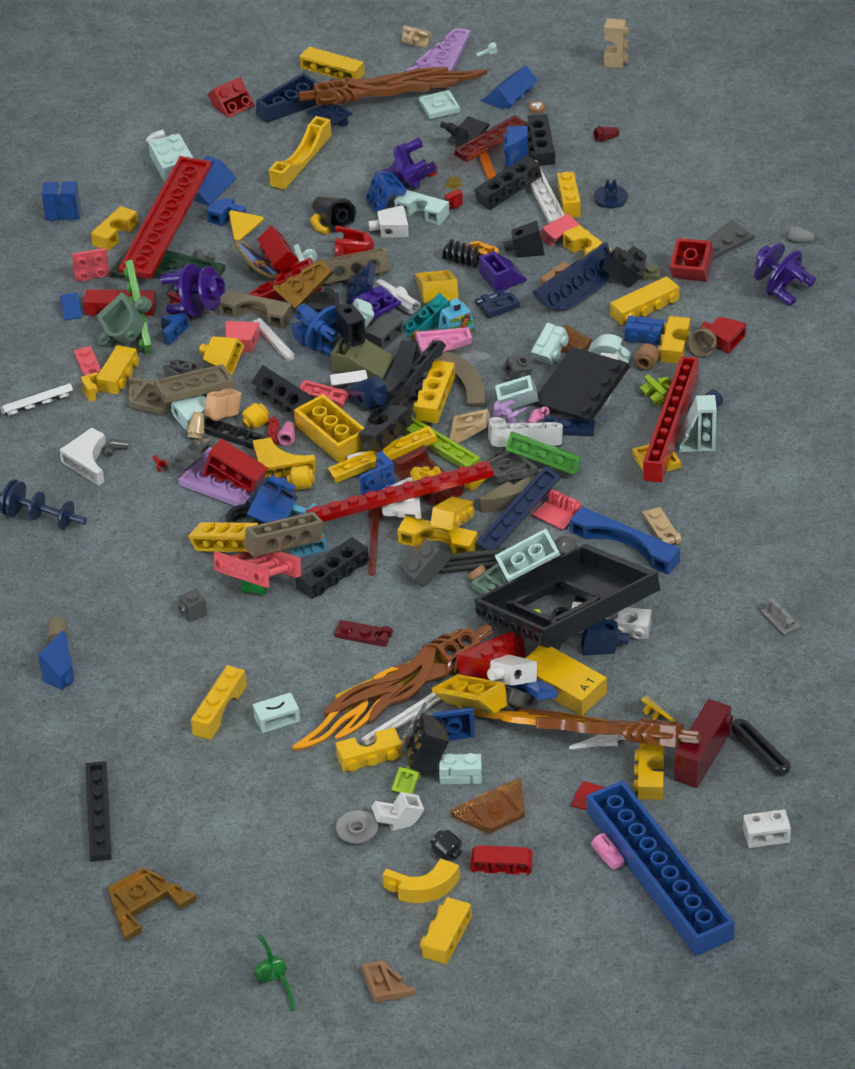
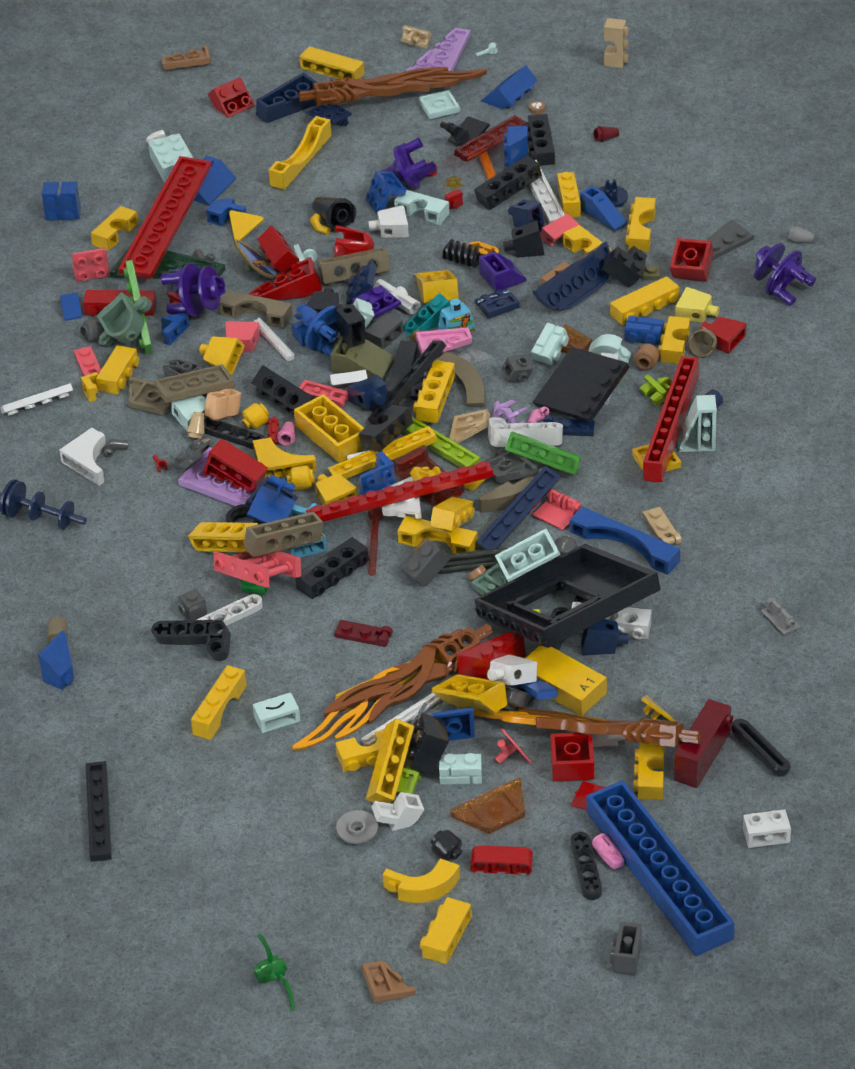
pearl gold wing [108,867,197,942] -> none
pearl gold wing [273,260,333,309] -> none
light aqua brick [495,375,539,409] -> none
none -> dark grey head [80,318,105,342]
none -> black beam [151,620,231,661]
none -> medium nougat wing [162,45,211,70]
none -> white beam [197,594,263,634]
none -> yellow torso [315,474,358,505]
none -> yellow brick [366,718,414,803]
none -> coral shield [495,728,532,764]
none -> dark blue torso [508,199,545,233]
none -> red brick [550,733,595,782]
none -> black beam [571,832,602,900]
none -> blue slope [580,185,627,231]
none -> dark grey brick [610,922,642,975]
none -> yellow arch [625,197,656,252]
none -> light yellow torso [675,287,720,322]

